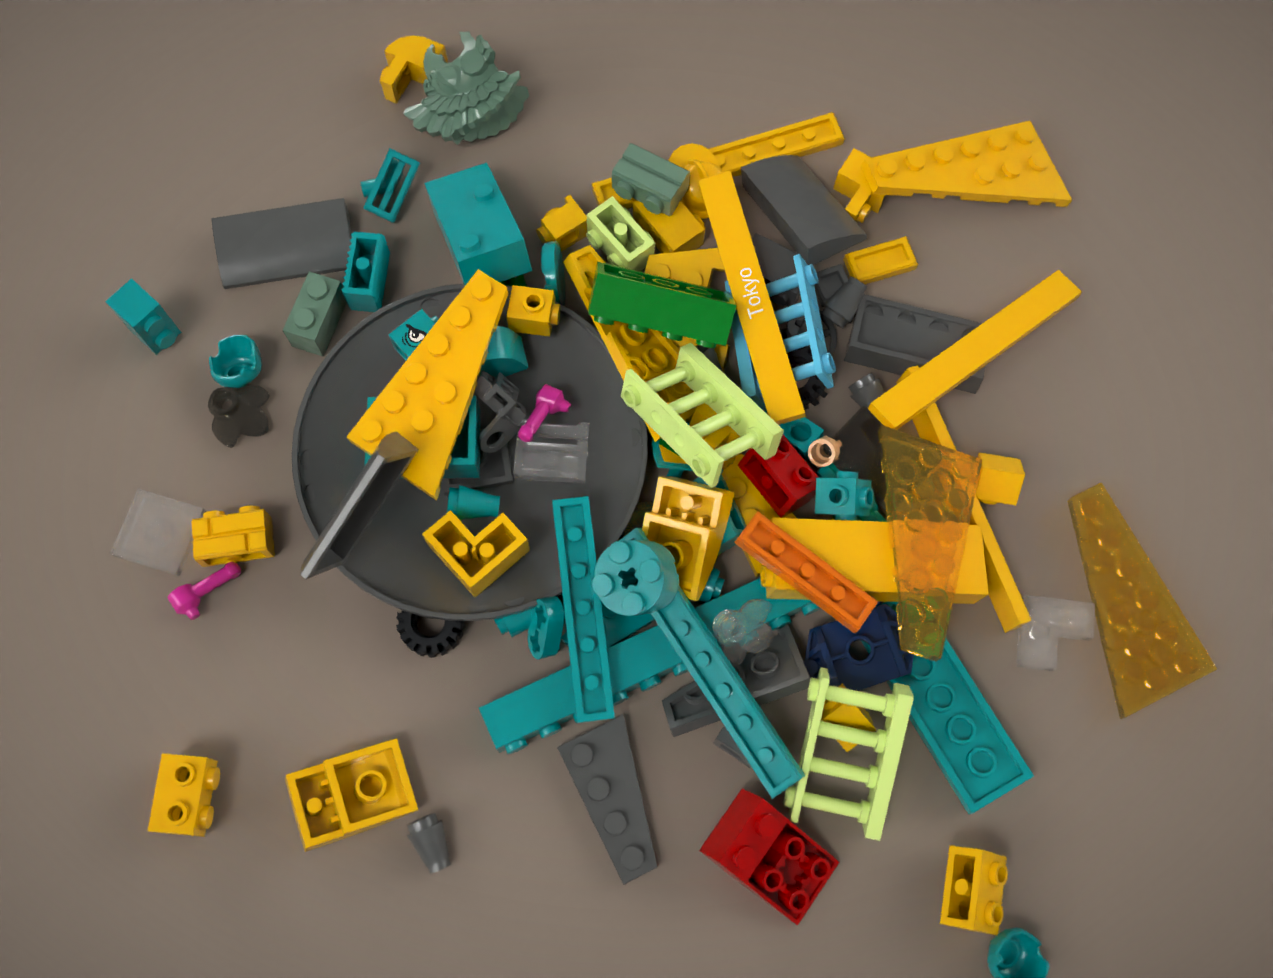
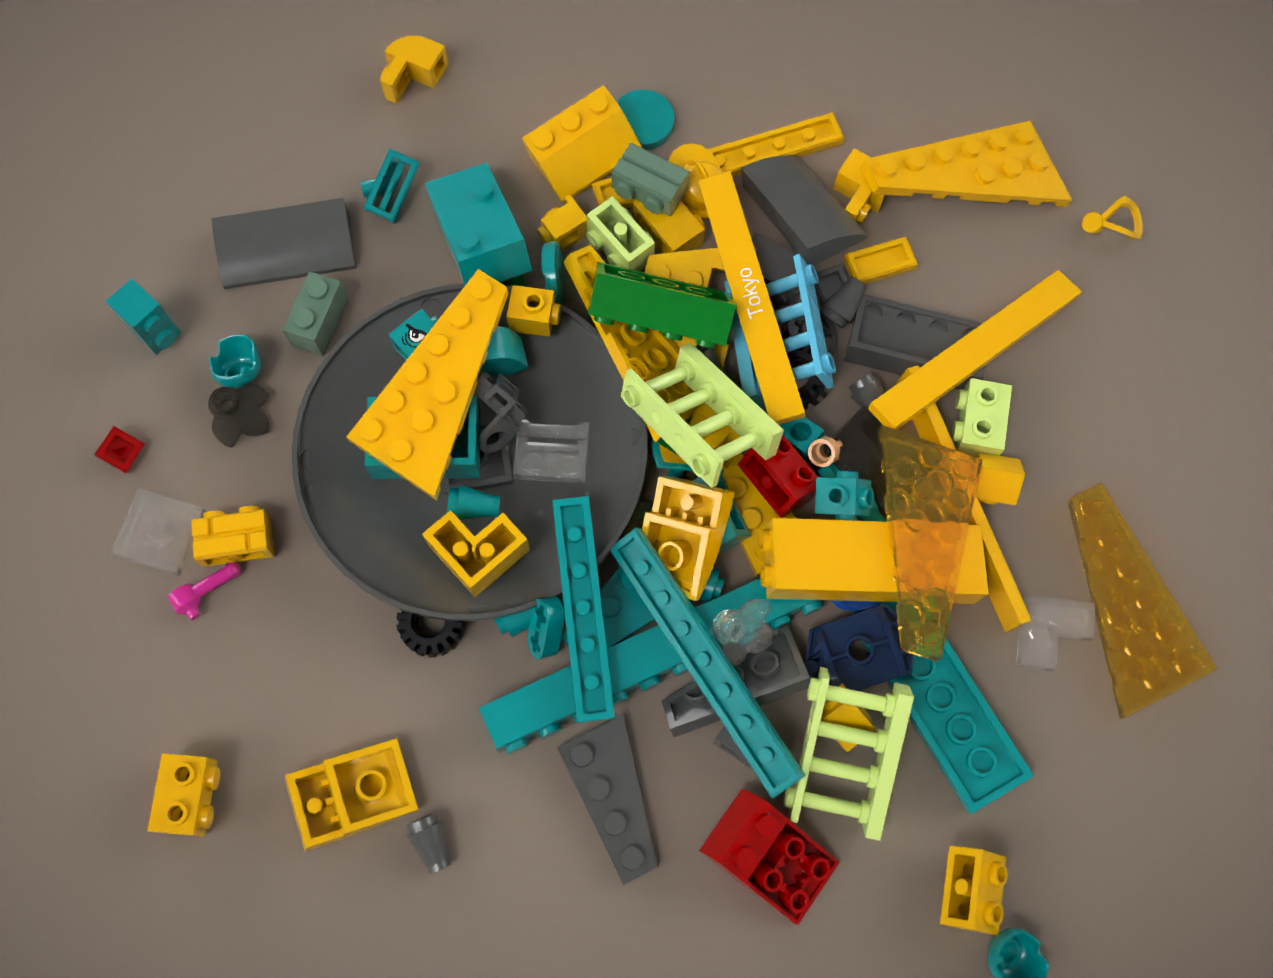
dark grey slope [300,431,419,579] -> none
teal brick [341,232,391,312] -> none
sand green piece [404,32,529,145] -> none
dark pink piece [518,384,571,442] -> none
teal brick [592,540,679,616] -> none
orange tile [734,511,878,634] -> none
none -> red tile [94,425,145,474]
none -> yellow slope [522,85,642,204]
none -> teal tile [617,89,675,150]
none -> yellowish green brick [951,378,1012,458]
none -> yellow piece [1082,196,1143,240]

